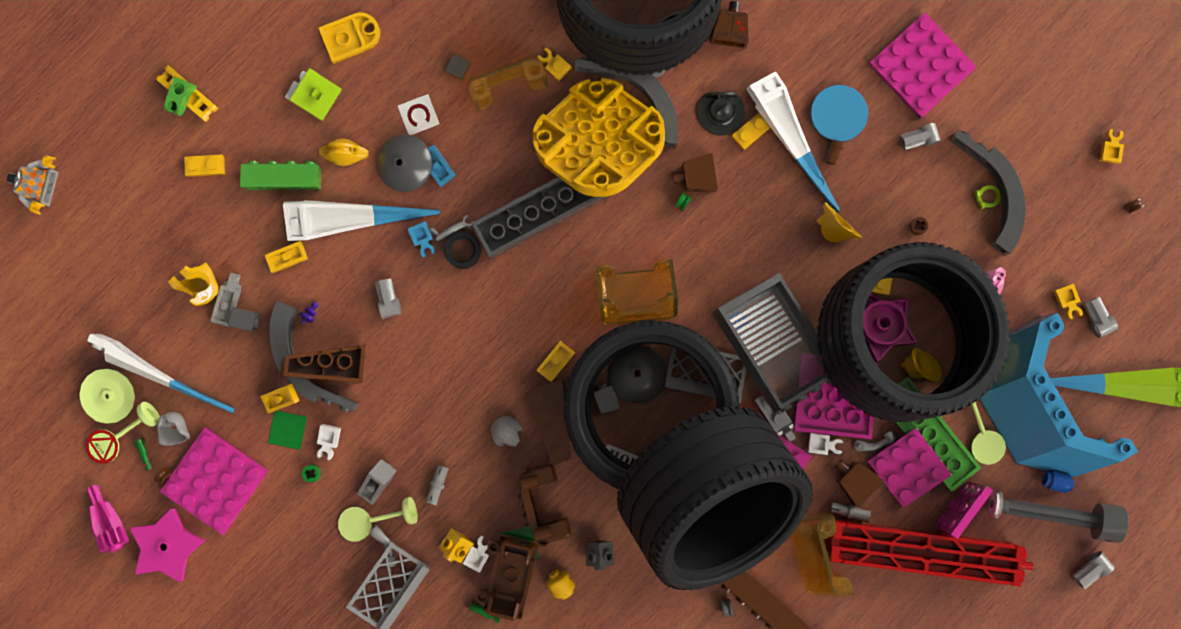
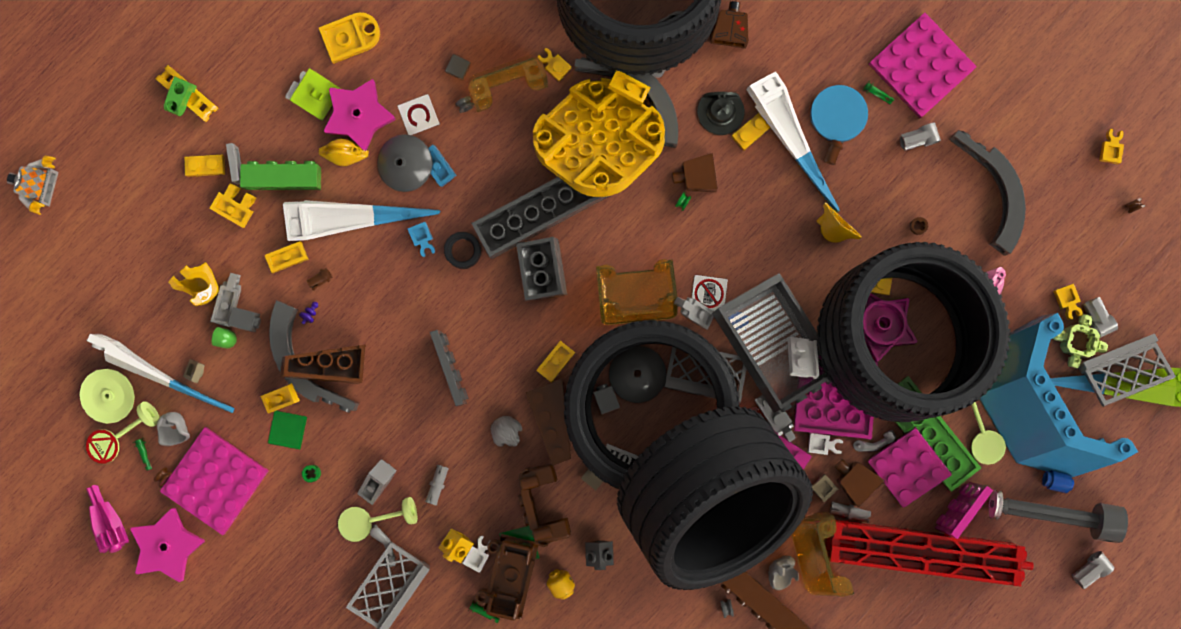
white plate [317,424,341,460] -> none
light grey piece [375,279,402,319] -> none
light grey piece [430,216,474,241] -> none
yellow piece [901,348,942,382] -> none
lime piece [973,185,1001,210] -> none
none -> dark tan plate [183,359,205,383]
none -> yellow plate [209,183,256,228]
none -> bright green piece [212,327,237,348]
none -> light grey tile [226,143,241,185]
none -> reddish brown pin [307,268,333,291]
none -> dark pink plate [324,79,396,151]
none -> dark grey plate [430,330,469,406]
none -> dark grey bush [455,96,475,113]
none -> dark grey slope [516,237,568,301]
none -> dark tan plate [581,469,603,491]
none -> yellow plate [607,70,651,105]
none -> light grey hinge [674,297,714,330]
none -> sticker [692,275,728,311]
none -> light grey hair [768,556,799,590]
none -> white plate [788,337,819,379]
none -> dark tan plate [812,474,838,502]
none -> green piece [863,80,894,104]
none -> yellowish green piece [1053,314,1108,368]
none -> light grey fence [1078,334,1176,407]

